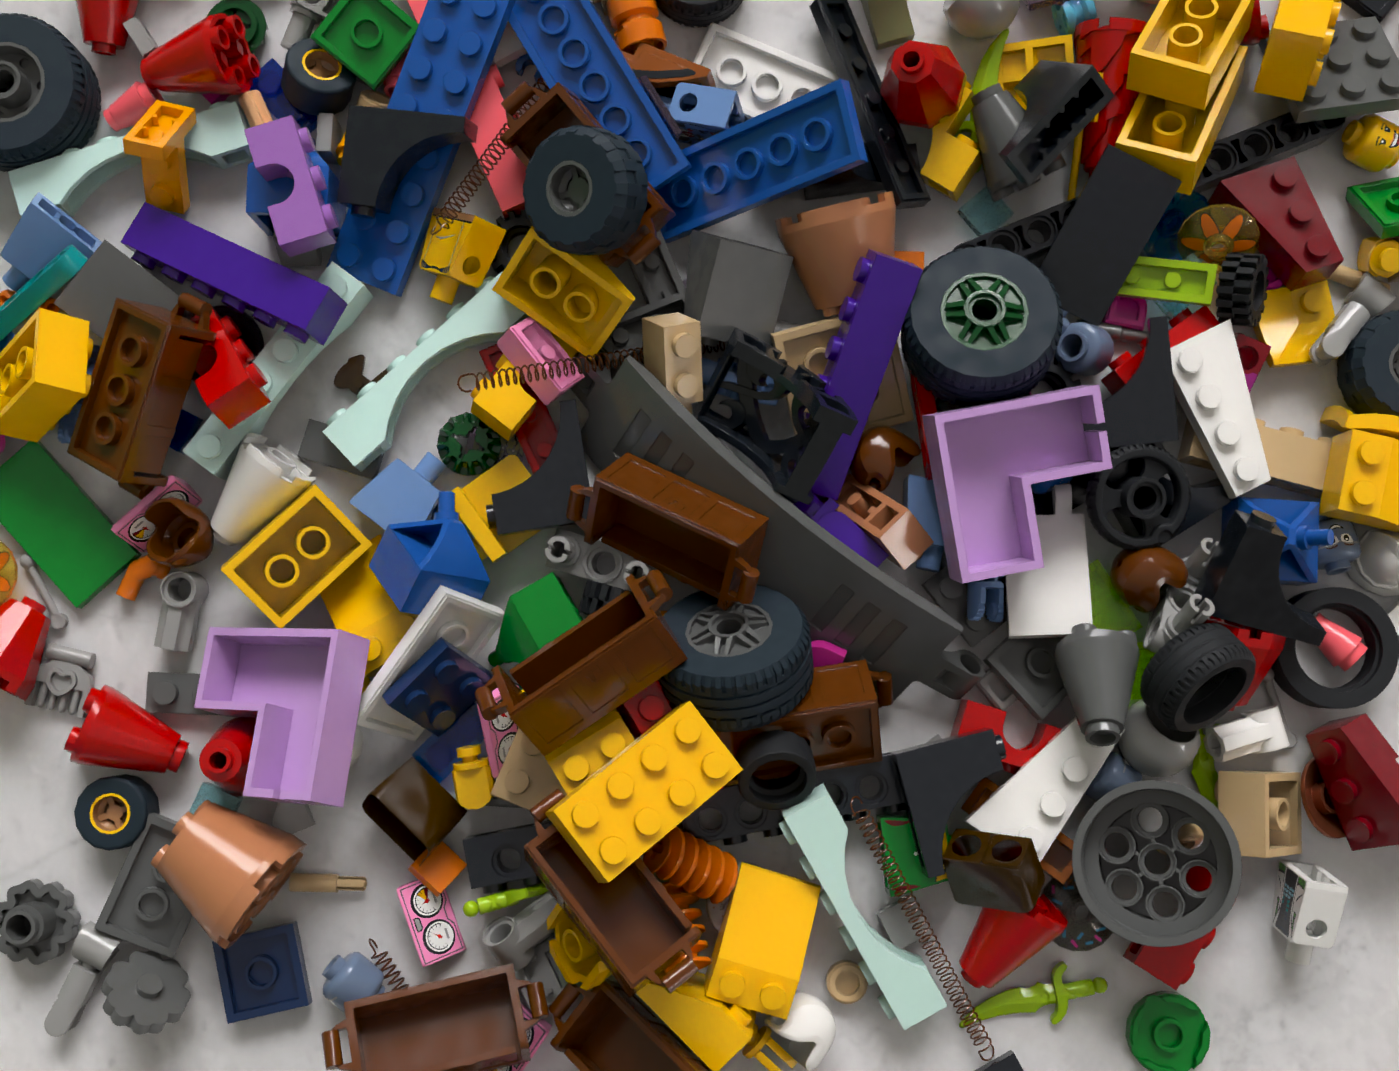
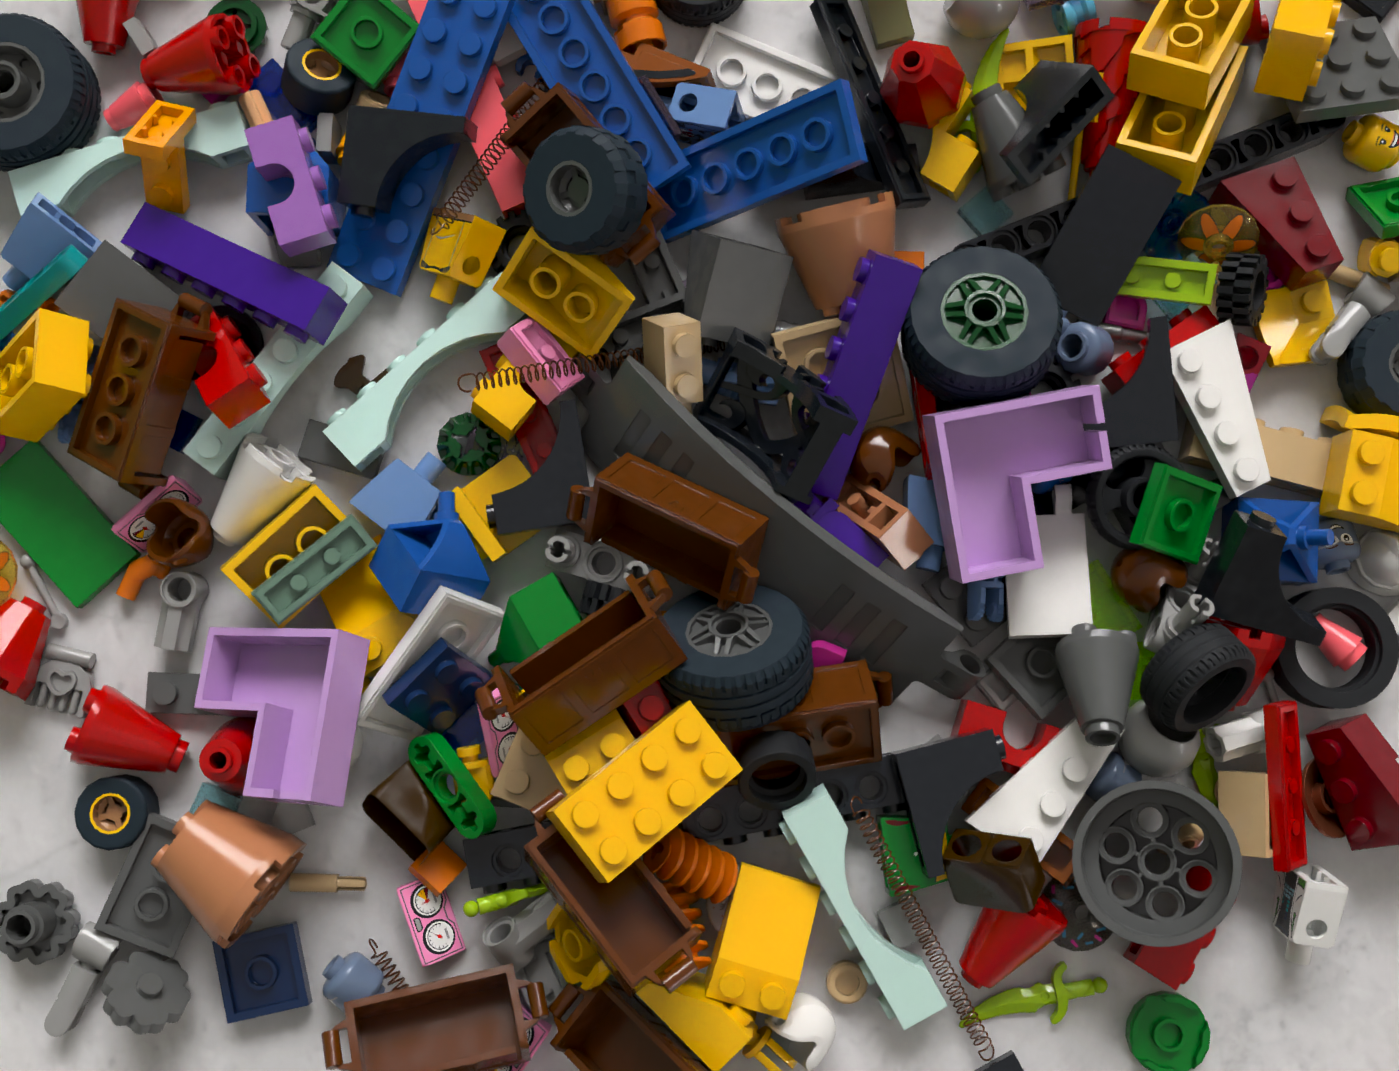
none -> sand green tile [251,514,378,625]
none -> green beam [408,732,497,839]
none -> green tile [1129,462,1223,565]
none -> red tile [1263,700,1308,872]

